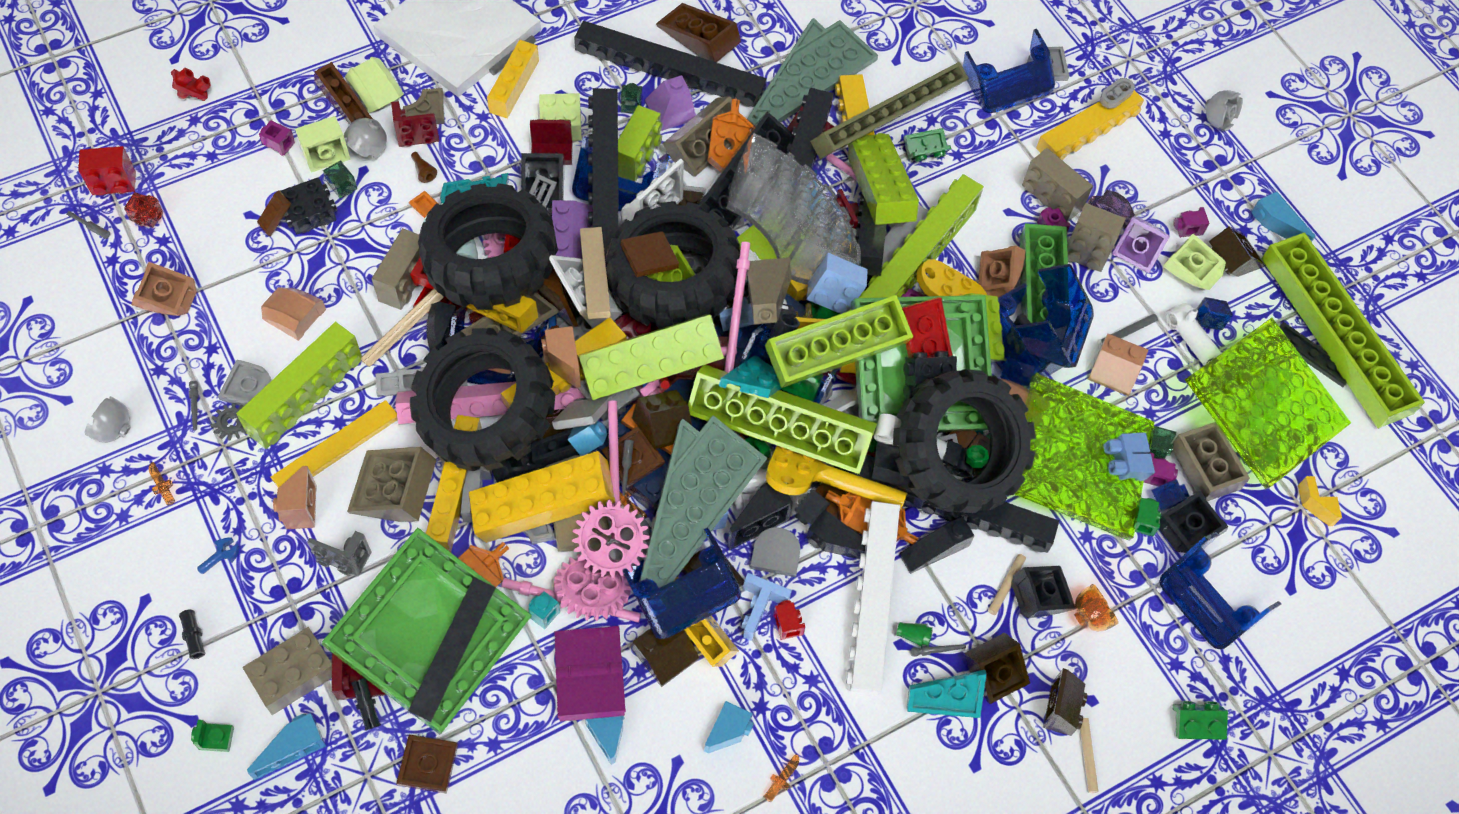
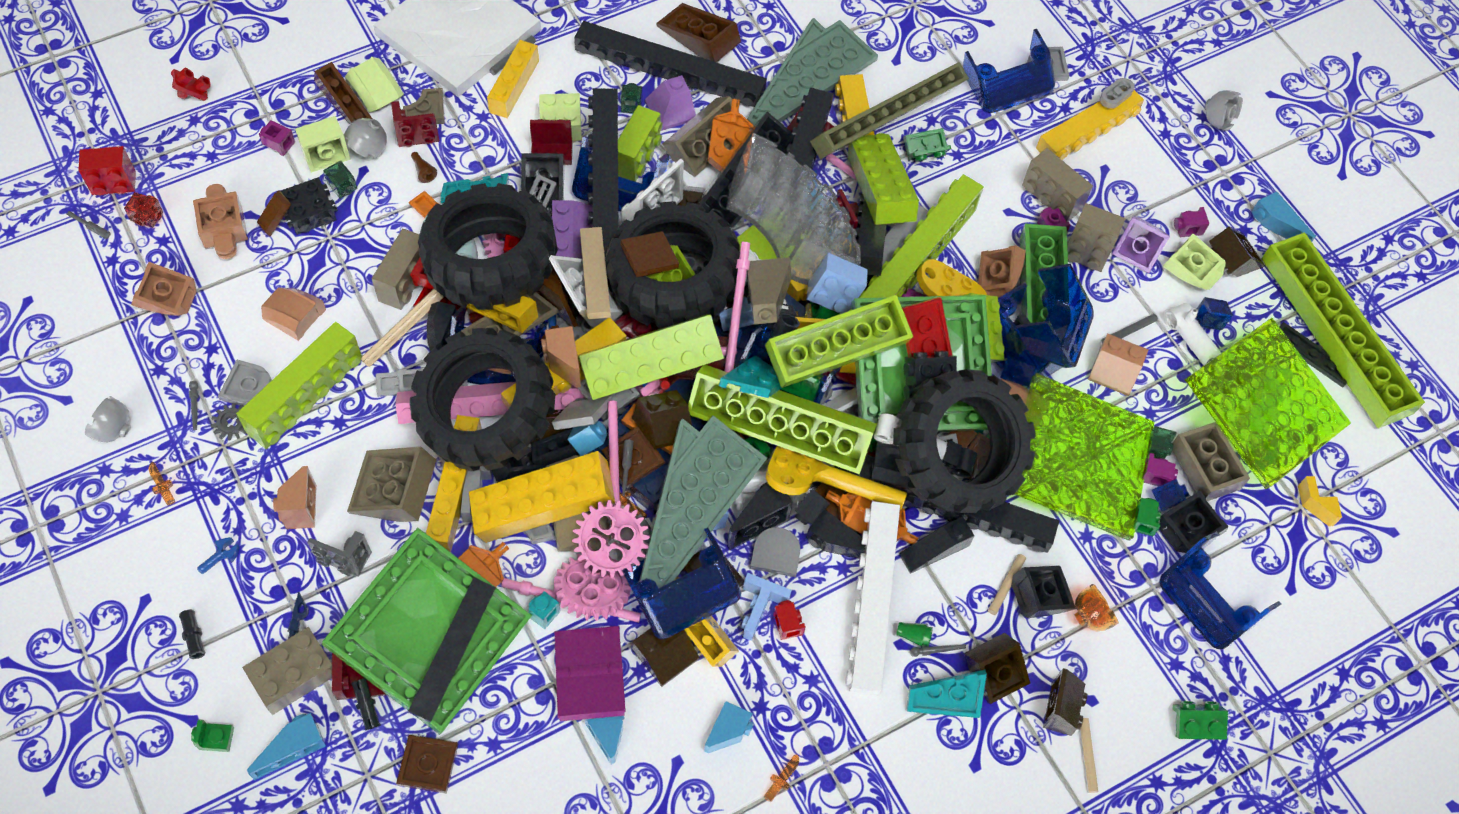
yellow tile [271,400,398,488] -> none
green tile [965,445,989,468] -> none
clear purple brick [1087,190,1135,229] -> none
medium blue hips [1103,433,1155,481] -> none
none -> nougat brick [193,184,248,259]
none -> dark blue hand [287,592,309,639]

